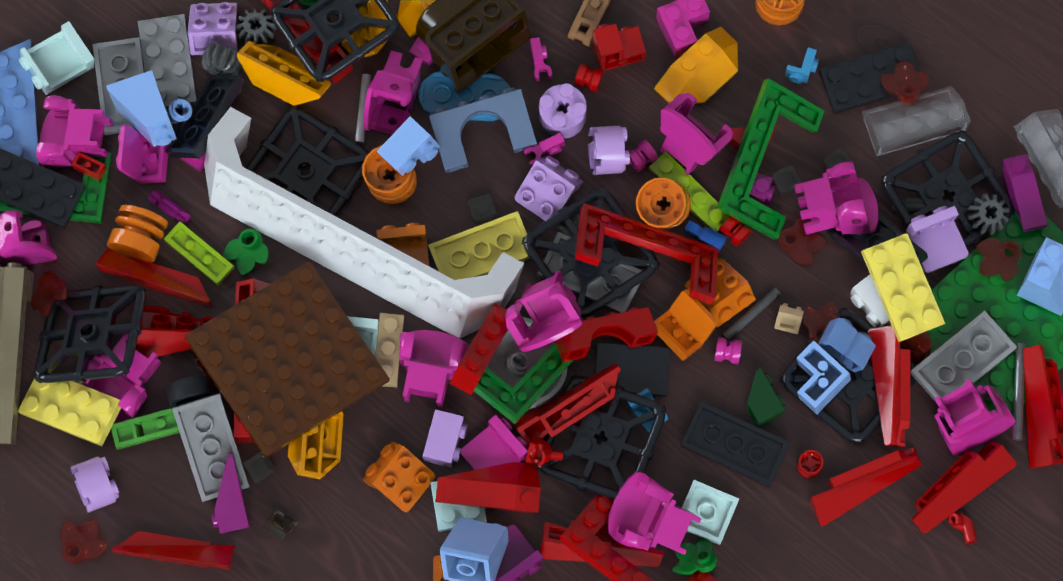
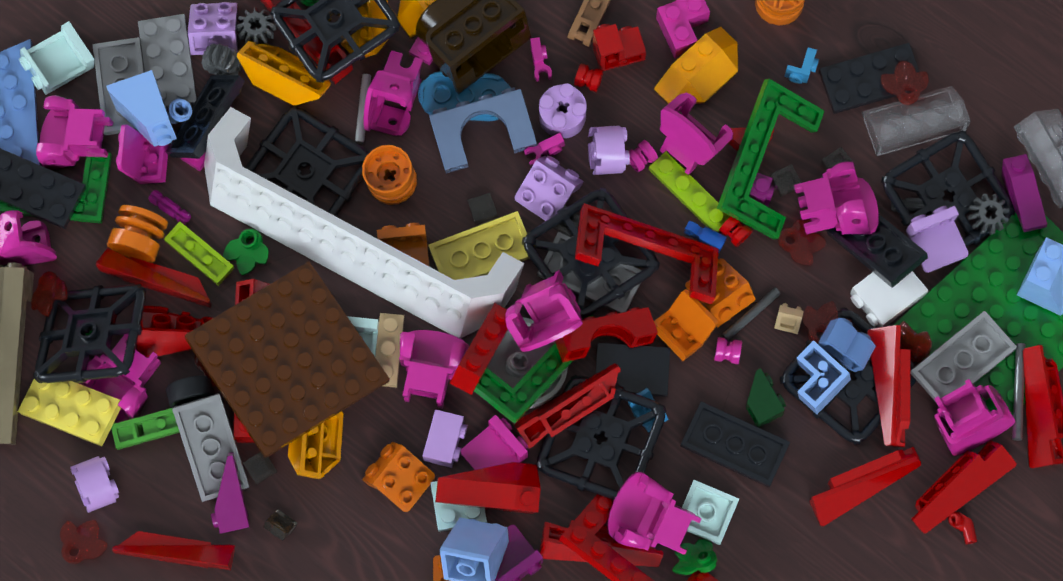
red piece [71,152,107,182] -> none
light blue brick [377,117,440,175] -> none
red piece [525,439,563,467] -> none
orange wheel [636,178,691,229] -> none
red wheel [797,450,823,479] -> none
light yellow plate [861,233,945,342] -> none
clear red plate [976,238,1022,282] -> none

